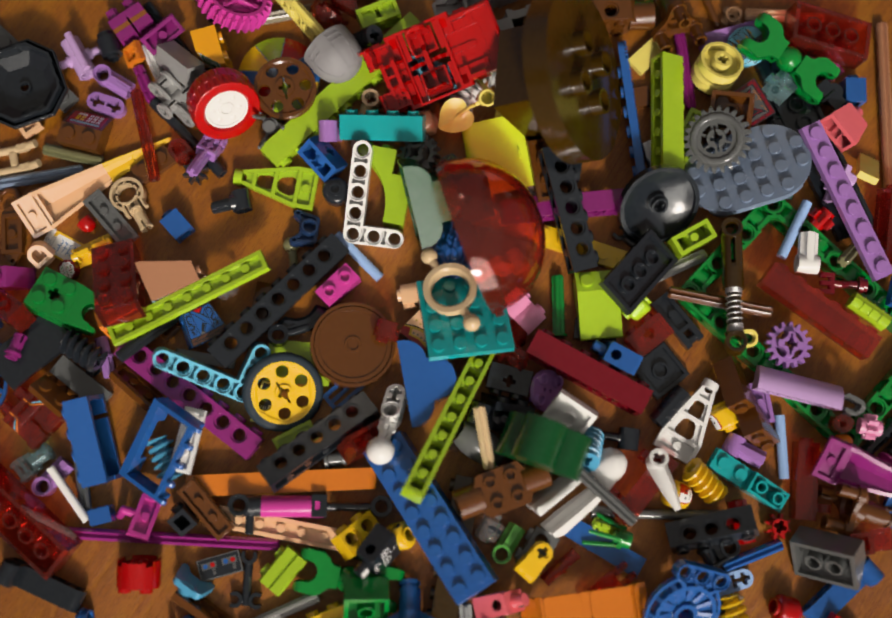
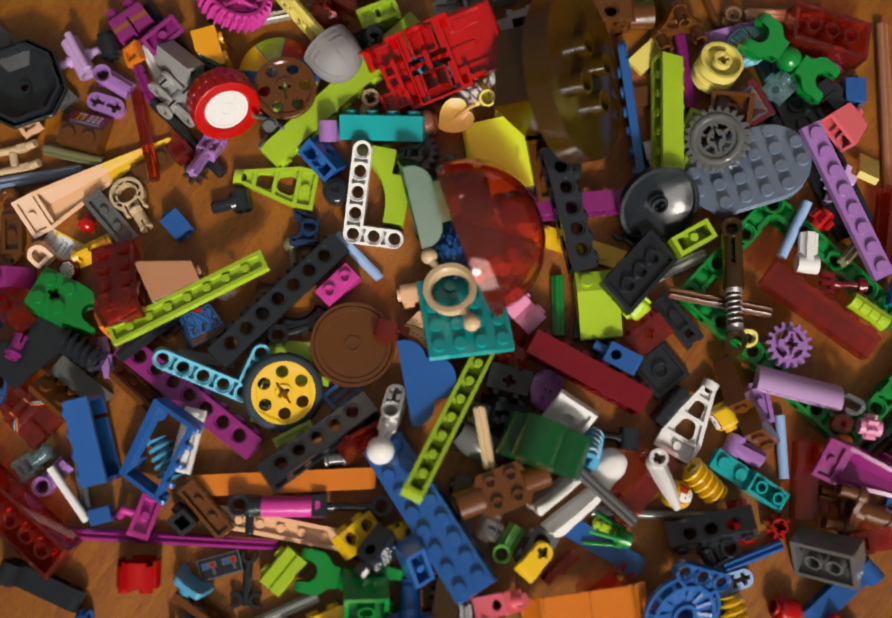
none -> blue brick [393,534,435,590]

